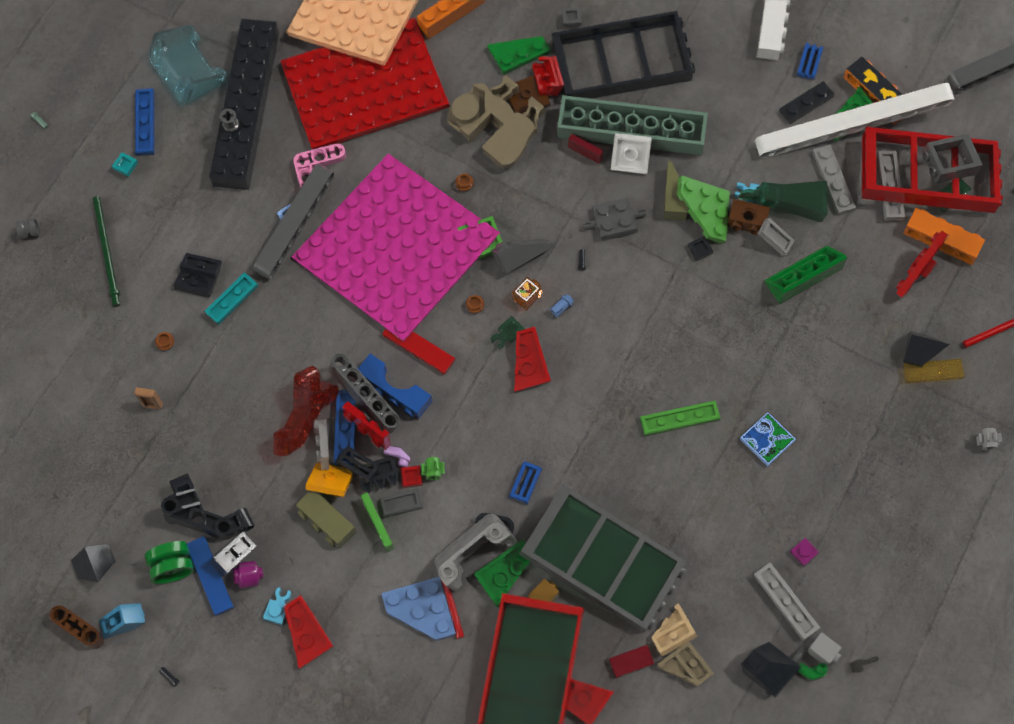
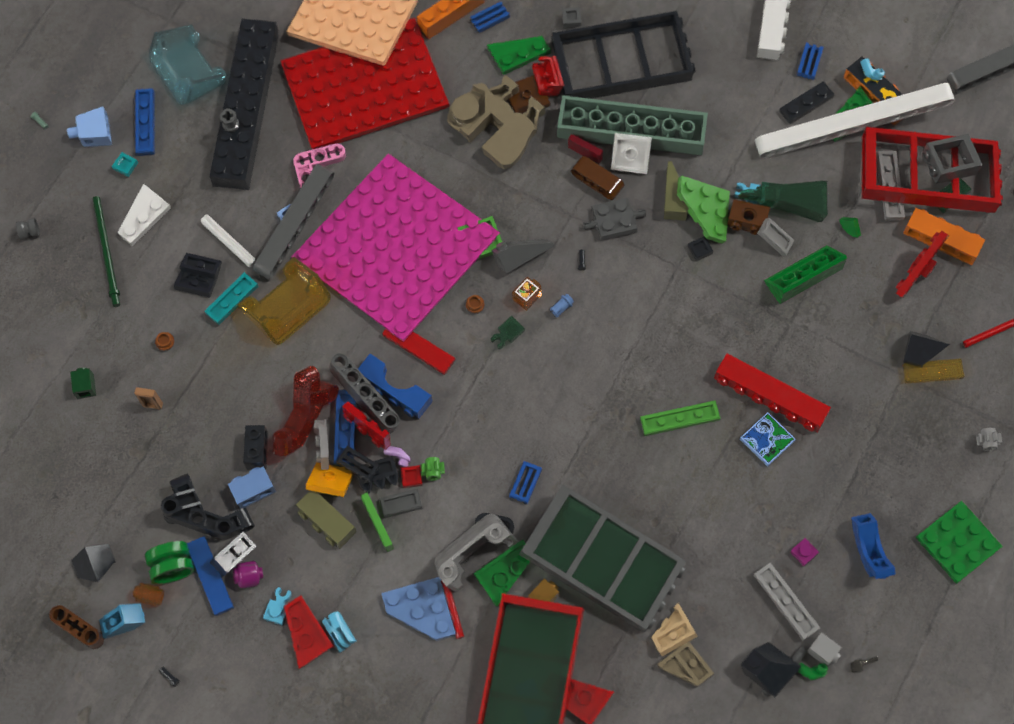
dark orange plate [455,173,474,191] -> none
red wing [514,326,551,393] -> none
dark red tile [609,645,654,679] -> none
light grey plate [812,144,856,216] -> none
none -> light blue torso [67,107,112,147]
none -> dark green brick [70,367,96,399]
none -> white wing [118,184,171,246]
none -> clear orange brick [133,583,165,606]
none -> white axle [201,215,256,267]
none -> medium blue brick [228,467,276,509]
none -> clear yellow windscreen [238,257,331,345]
none -> black brick [243,425,268,470]
none -> medium azure arm [322,611,356,653]
none -> blue tile [470,1,510,33]
none -> reddish brown beam [571,156,625,200]
none -> red brick [714,353,831,433]
none -> green tile [839,217,861,238]
none -> blue arch [851,513,896,579]
none -> medium azure arm [860,59,885,81]
none -> green plate [916,501,1003,584]

